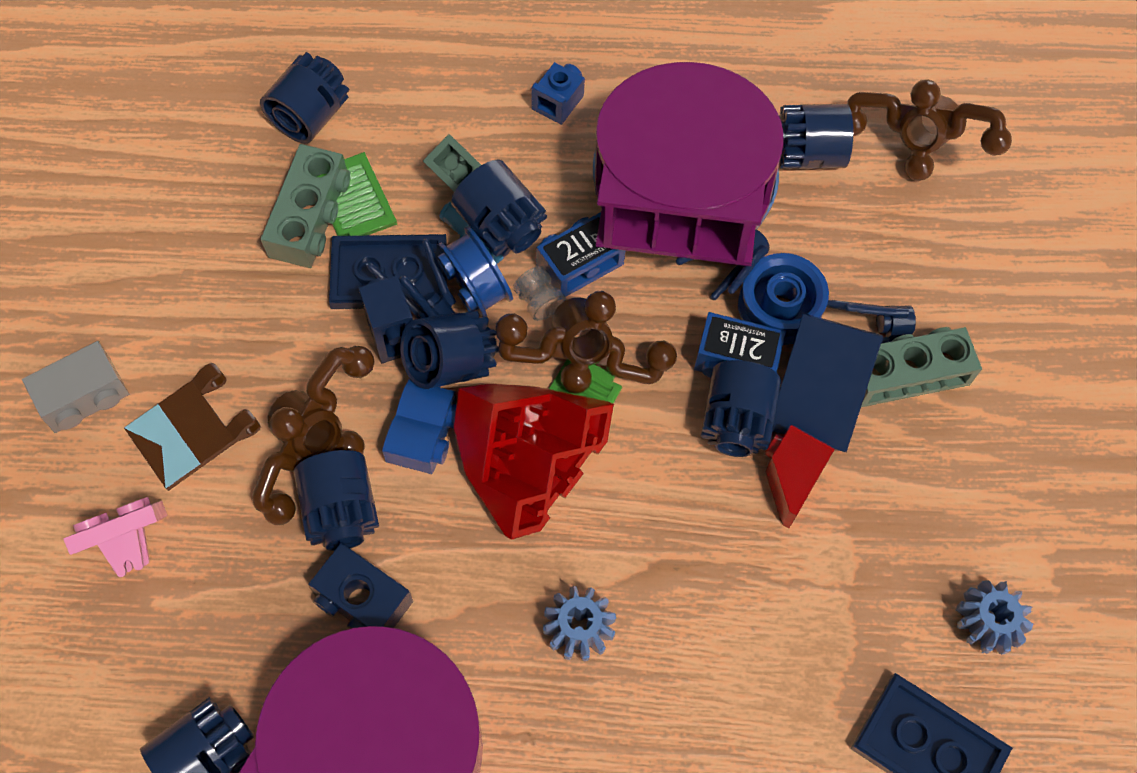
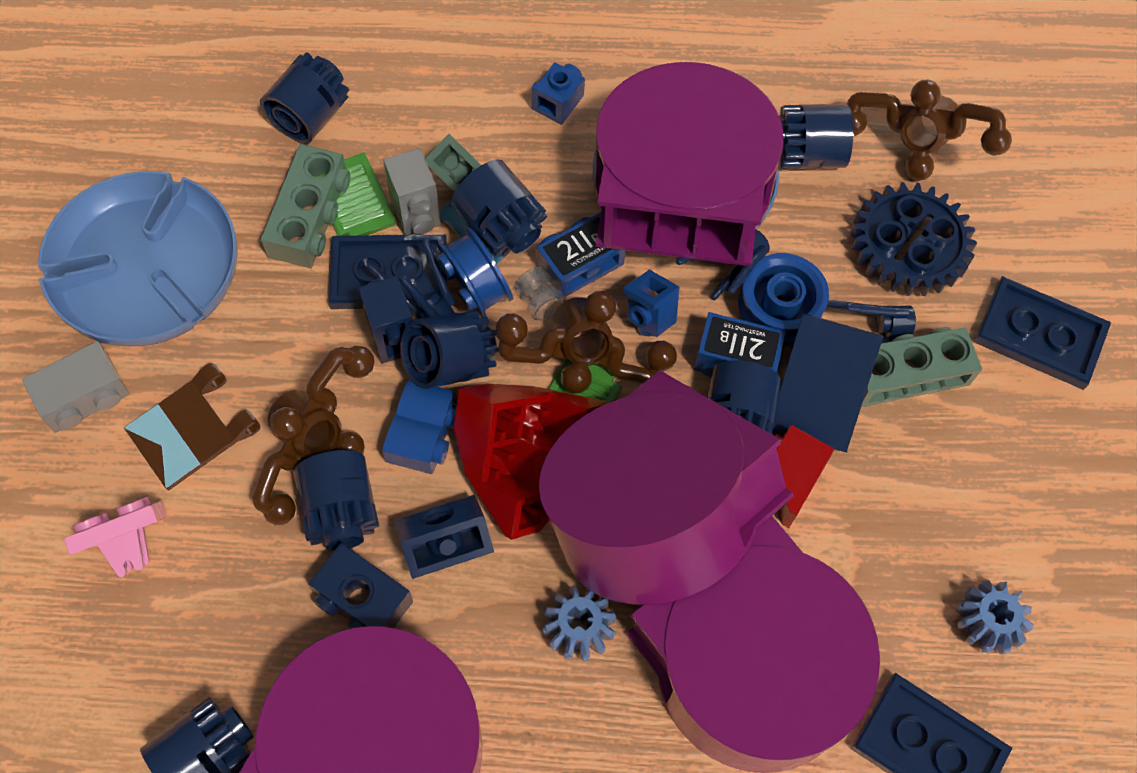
none -> medium blue piece [38,171,238,347]
none -> light grey brick [383,148,441,235]
none -> dark blue brick [394,495,494,579]
none -> magenta brick [539,370,793,605]
none -> blue brick [623,269,680,337]
none -> magenta brick [626,516,880,773]
none -> dark blue gear [851,182,977,296]
none -> dark blue tile [973,276,1111,390]

